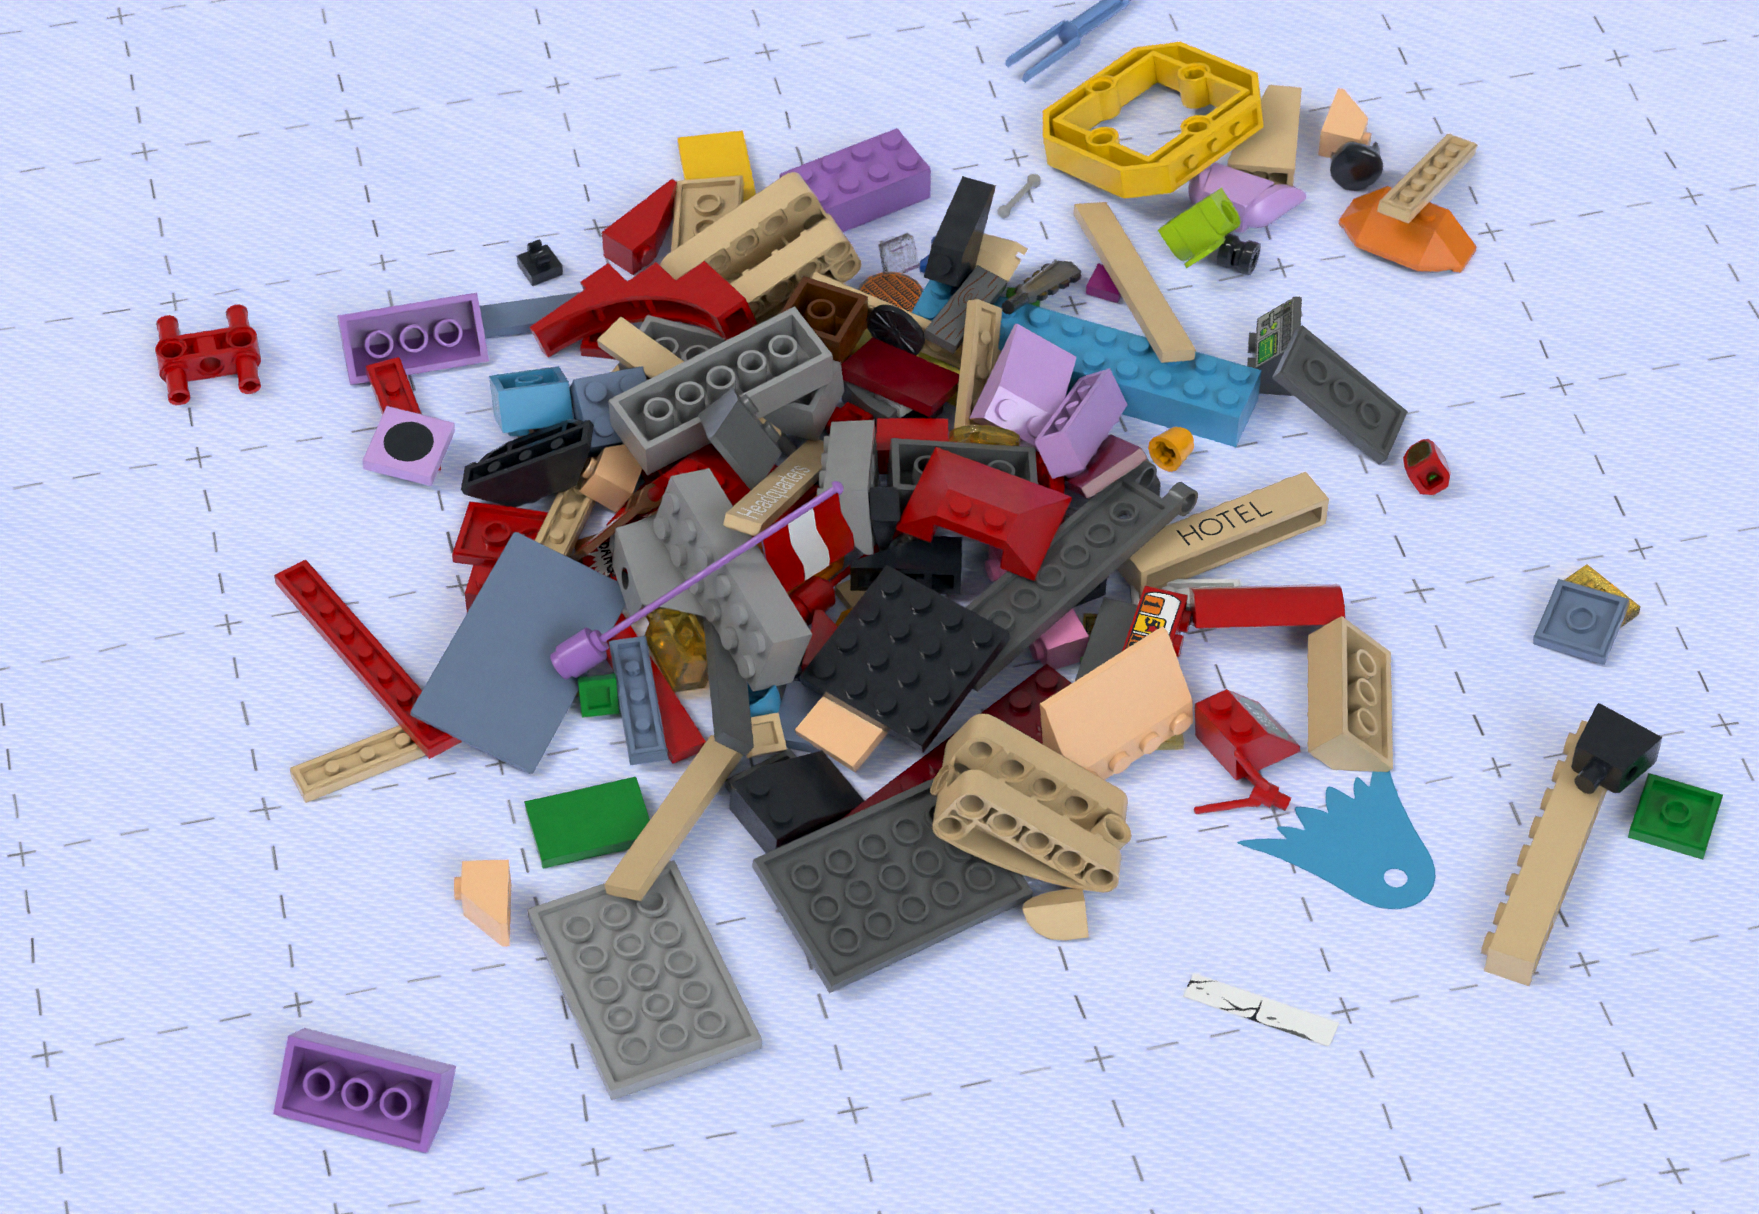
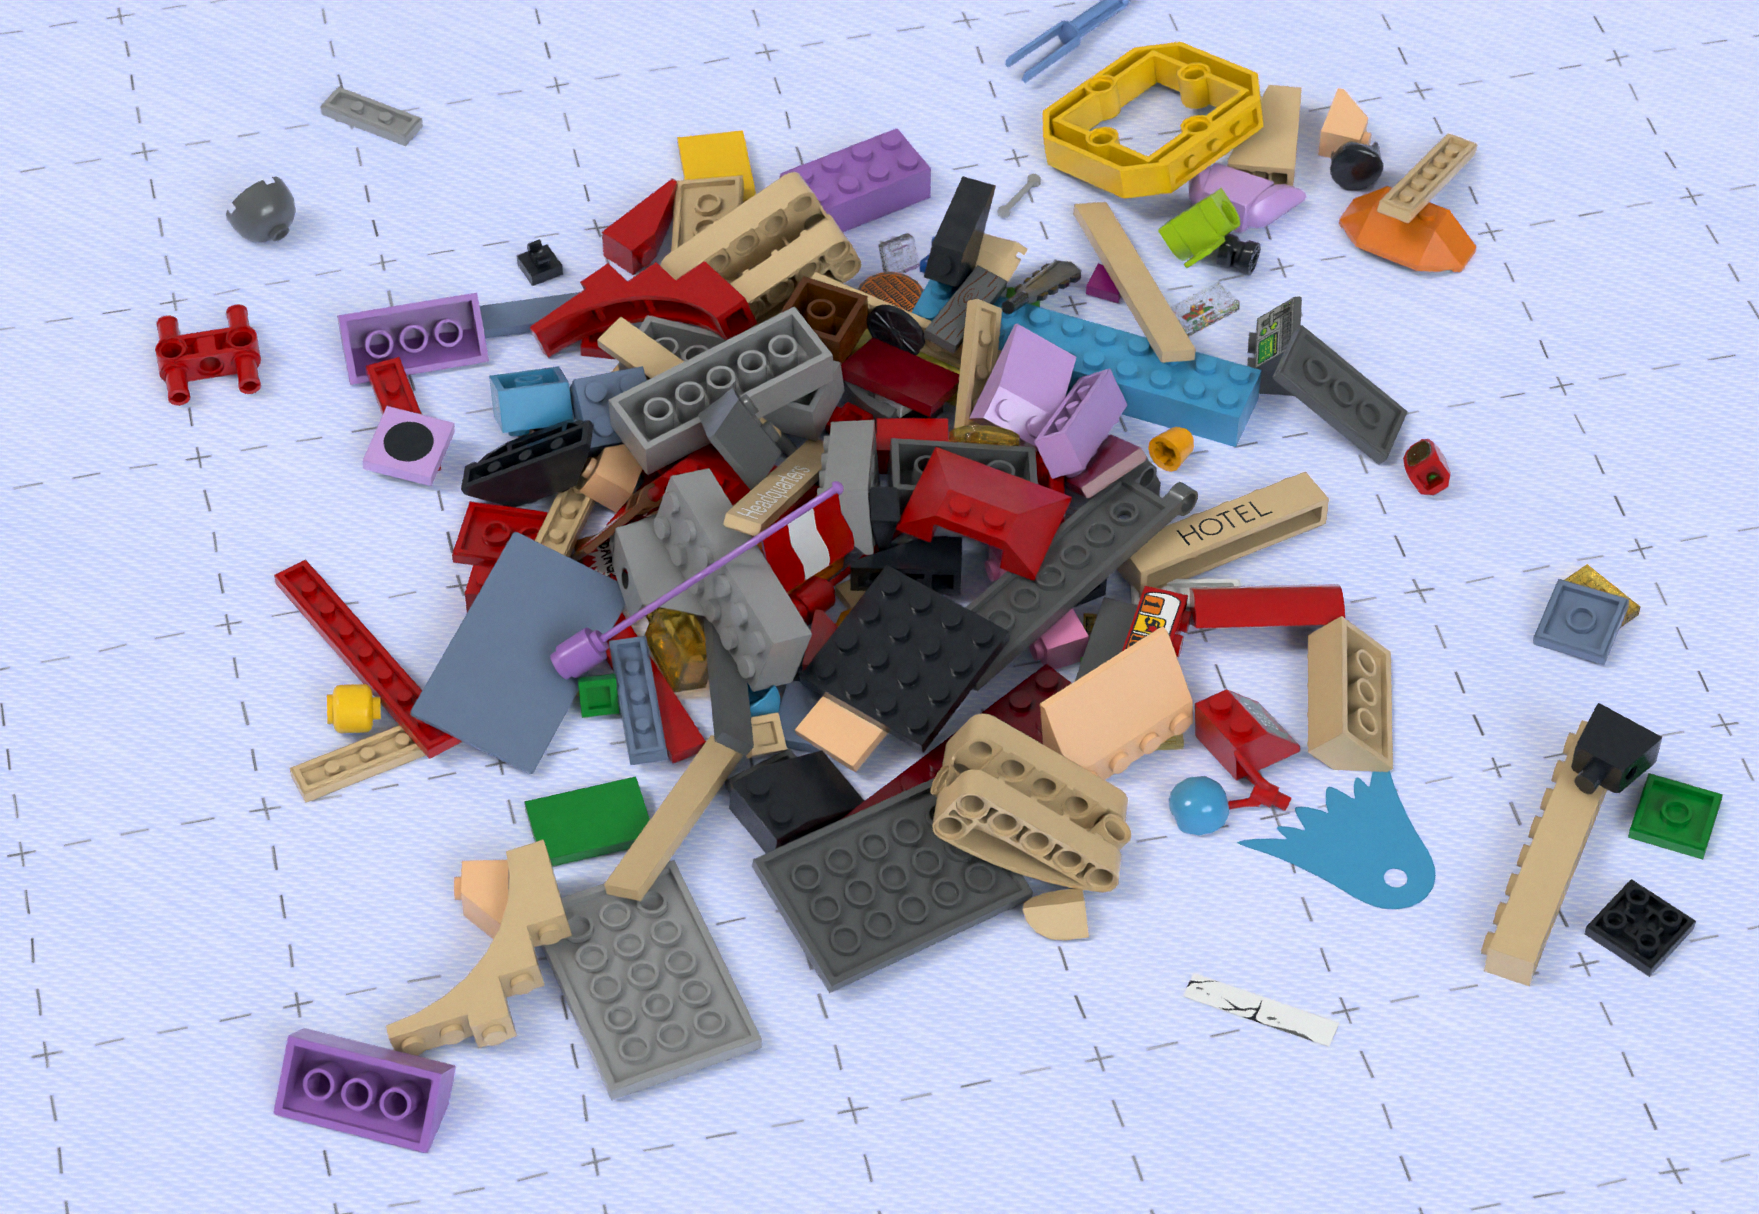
none -> dark grey cylinder [226,176,296,242]
none -> light grey tile [320,86,423,147]
none -> yellow head [327,684,381,733]
none -> tan arch [386,840,572,1056]
none -> dark azure hair [1169,776,1229,835]
none -> clear tile [1171,282,1240,337]
none -> black tile [1585,879,1696,977]

